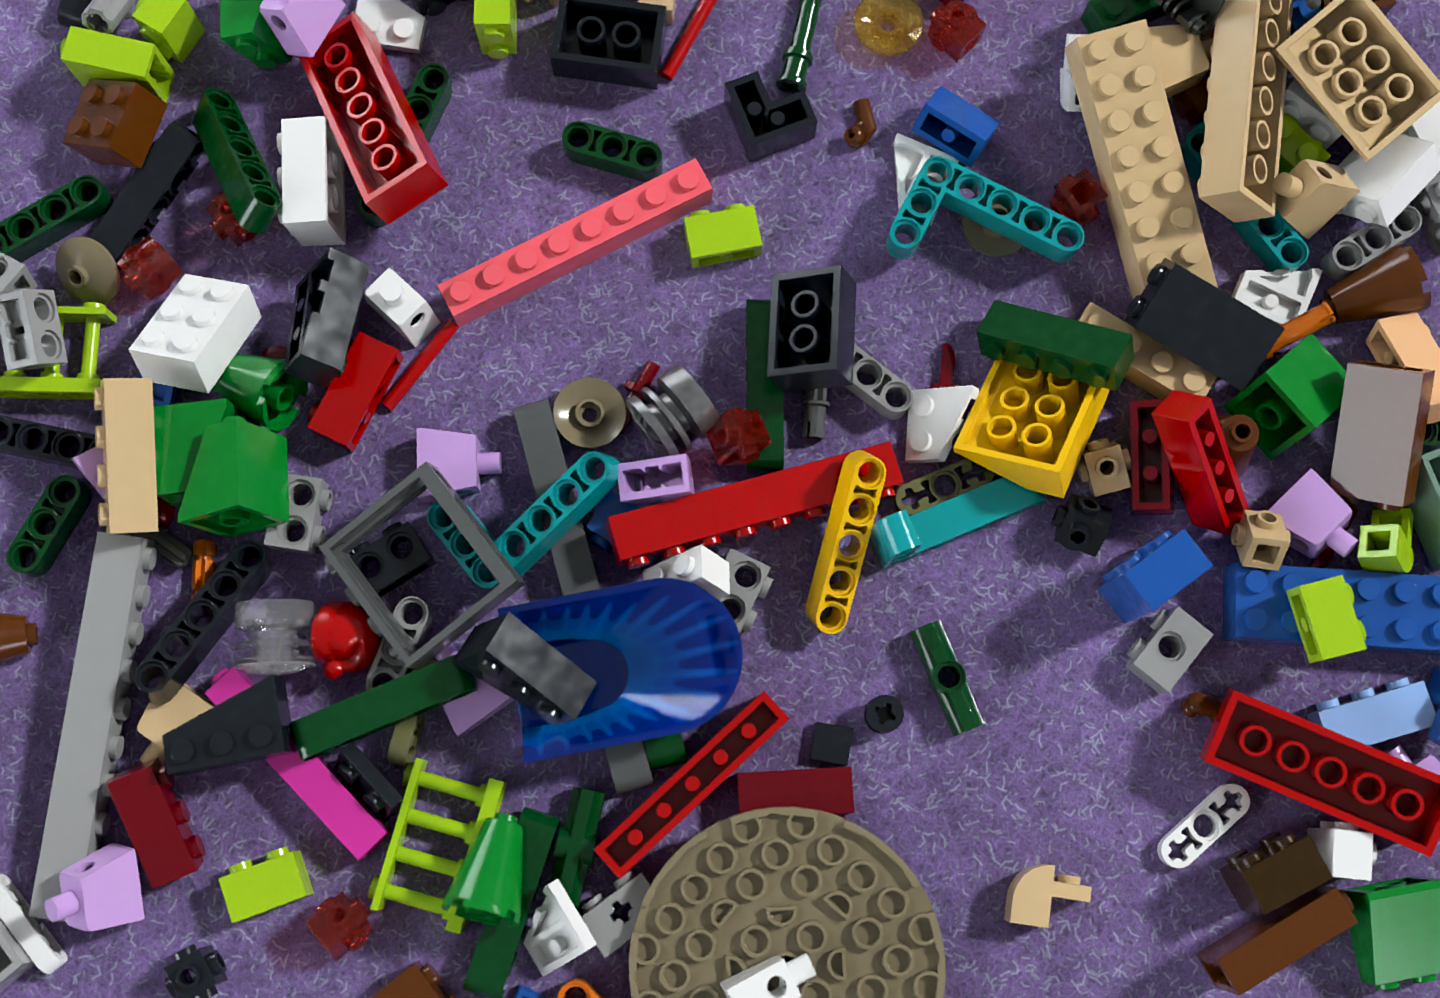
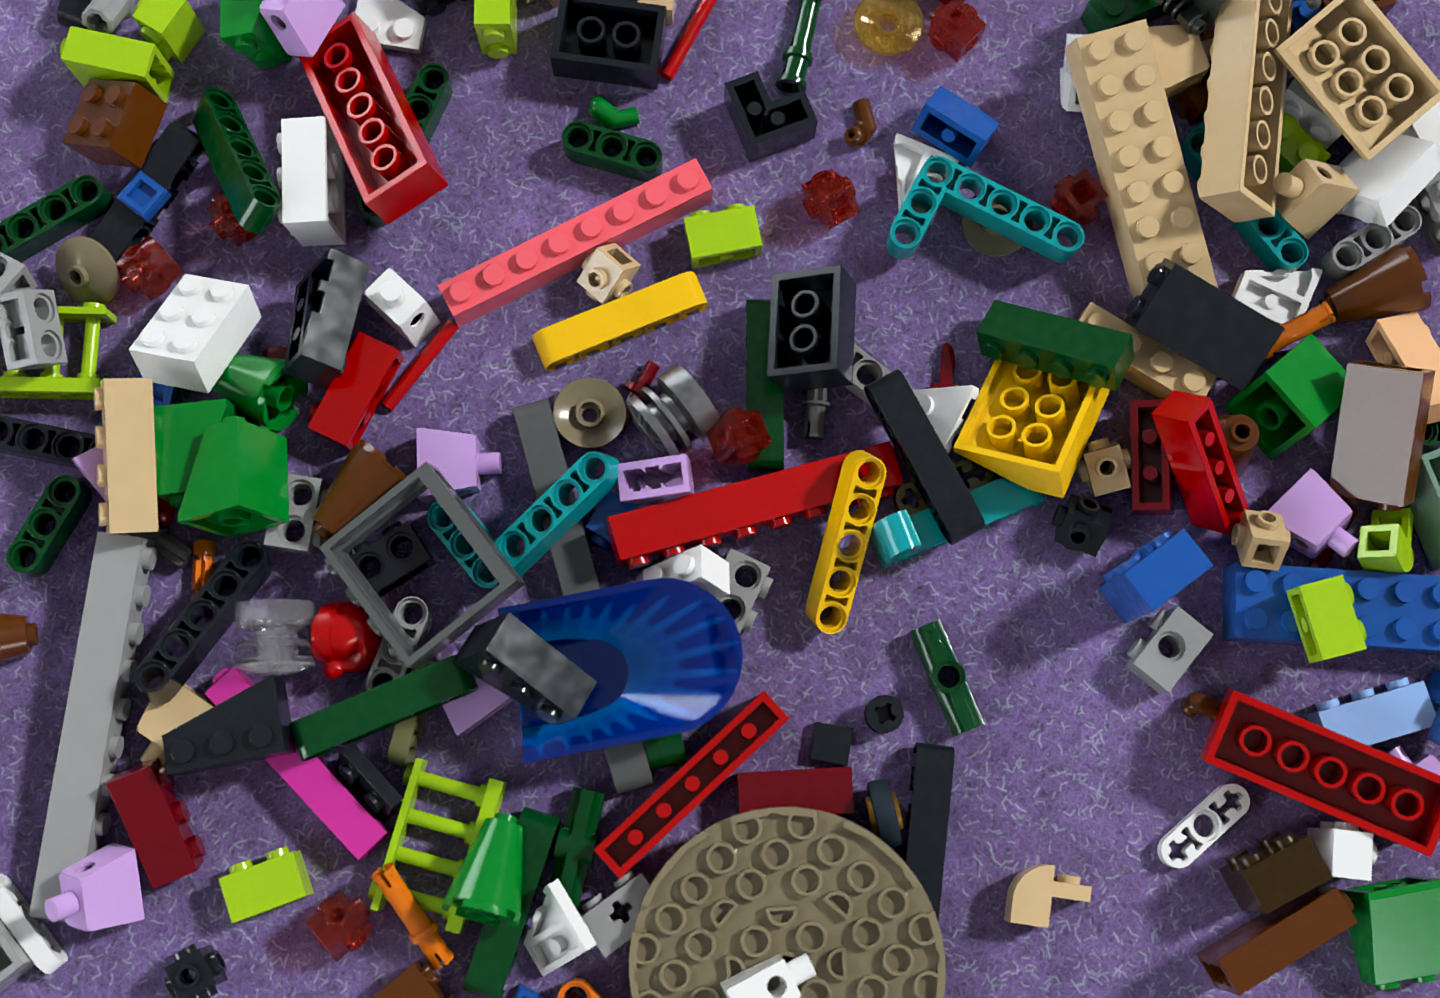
none -> blue tile [117,170,172,223]
none -> reddish brown cone [312,439,407,541]
none -> orange pin [371,862,454,970]
none -> yellow beam [532,271,709,371]
none -> tan brick [577,243,641,304]
none -> green arm [588,96,640,130]
none -> clear red brick [801,169,860,229]
none -> black beam [864,369,985,545]
none -> black wheel [865,779,904,847]
none -> black beam [902,742,955,921]

